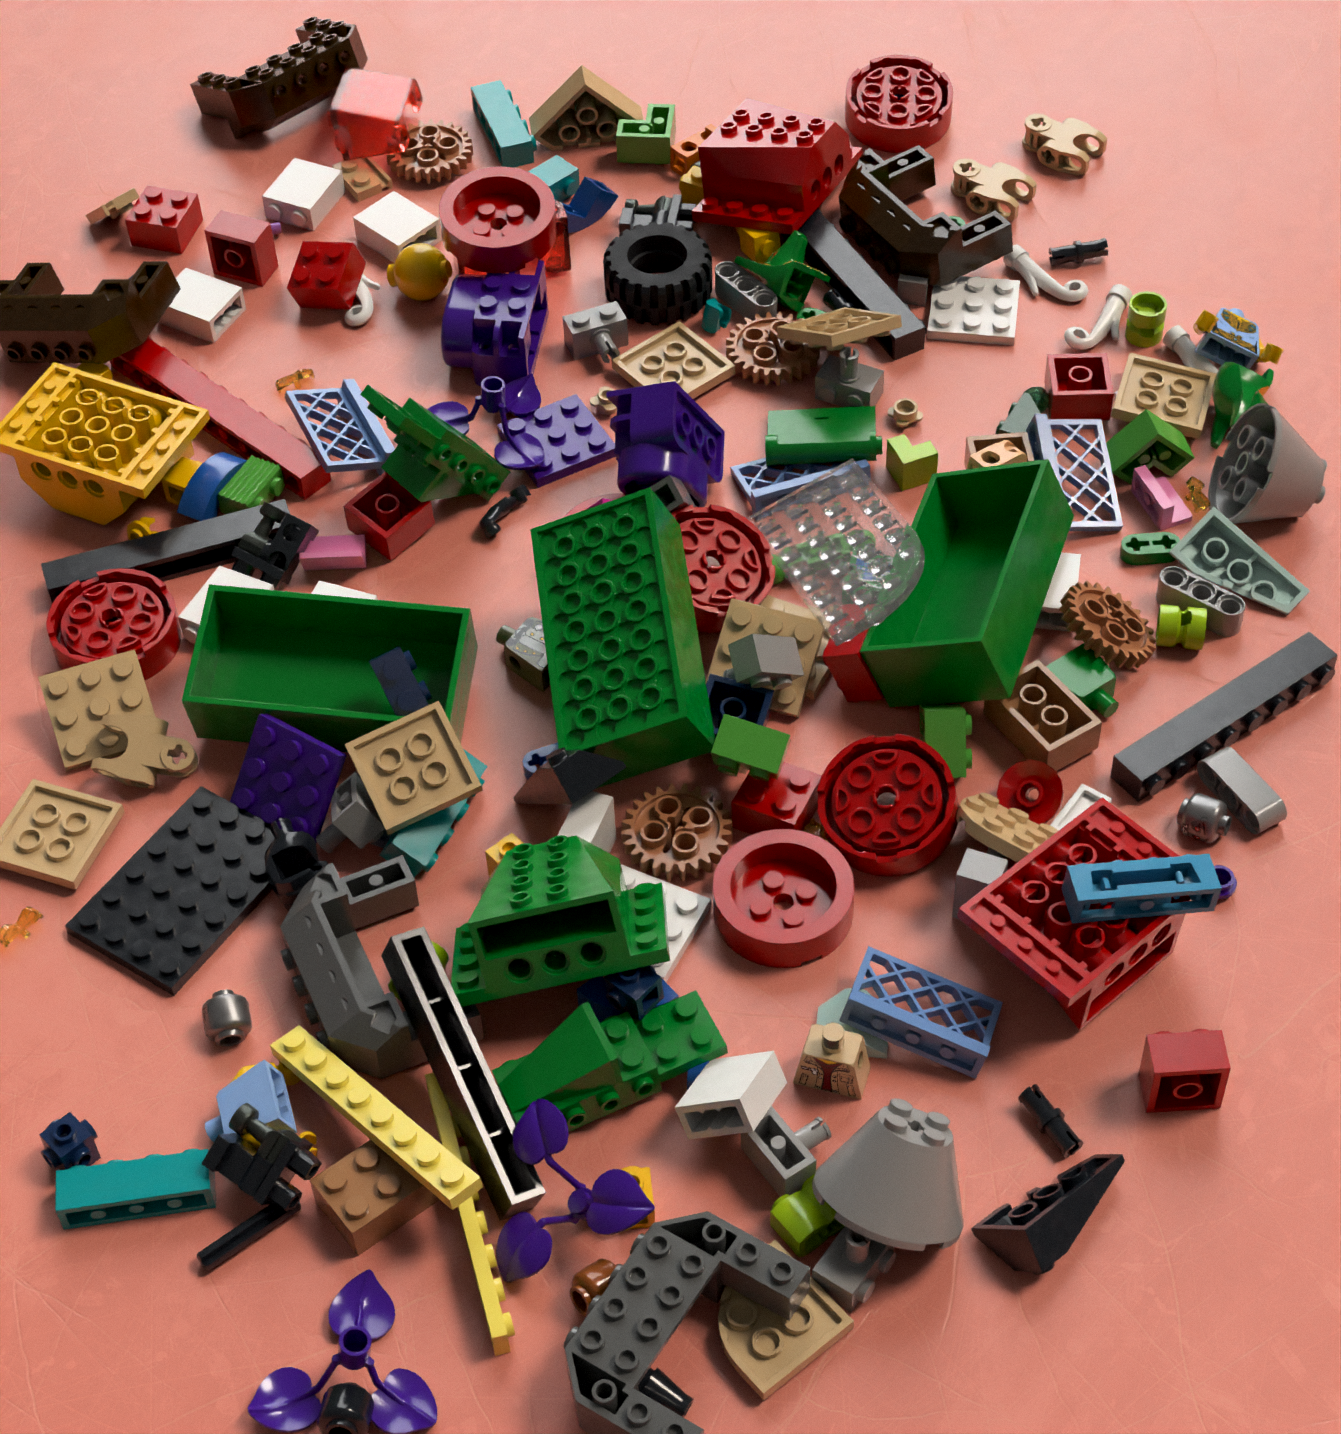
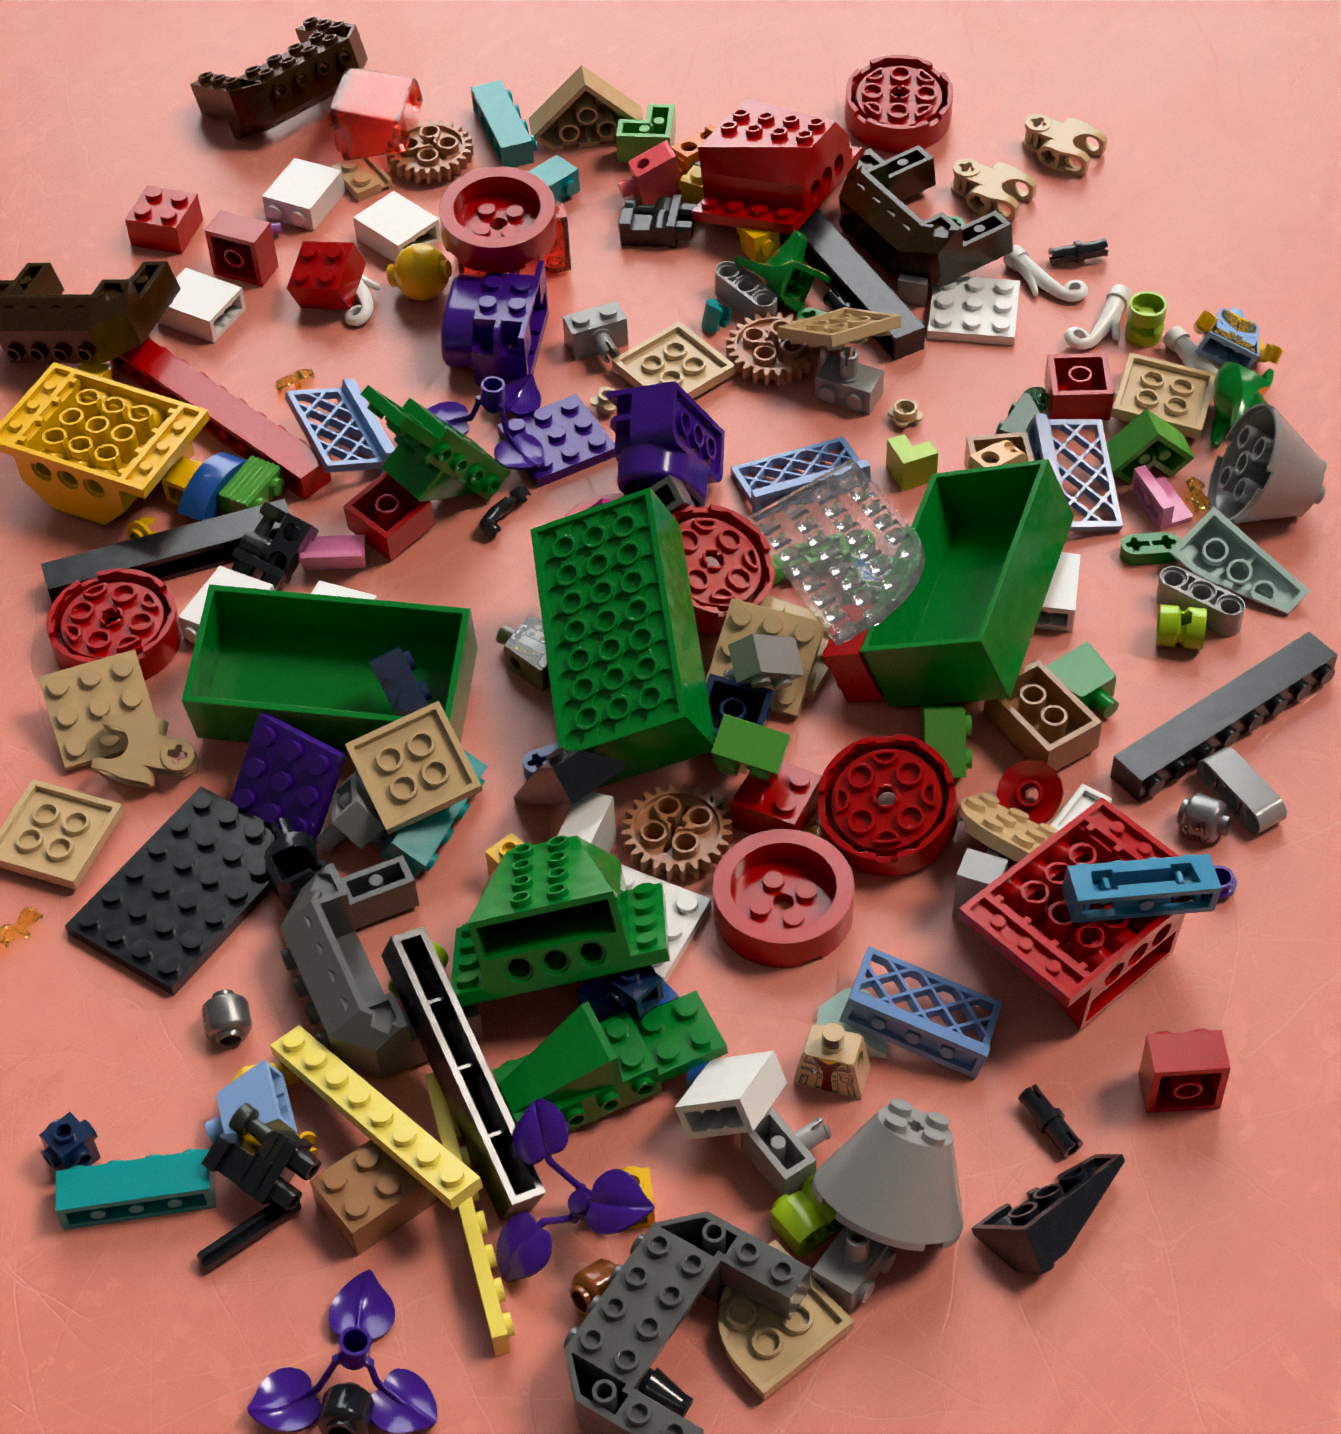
tan plate [85,188,140,225] -> none
blue brick [555,177,618,233] -> none
black tyre [603,222,713,325] -> none
green door [765,406,883,466] -> none
nougat gear [1059,581,1157,670] -> none
none -> coral torso [618,140,681,205]

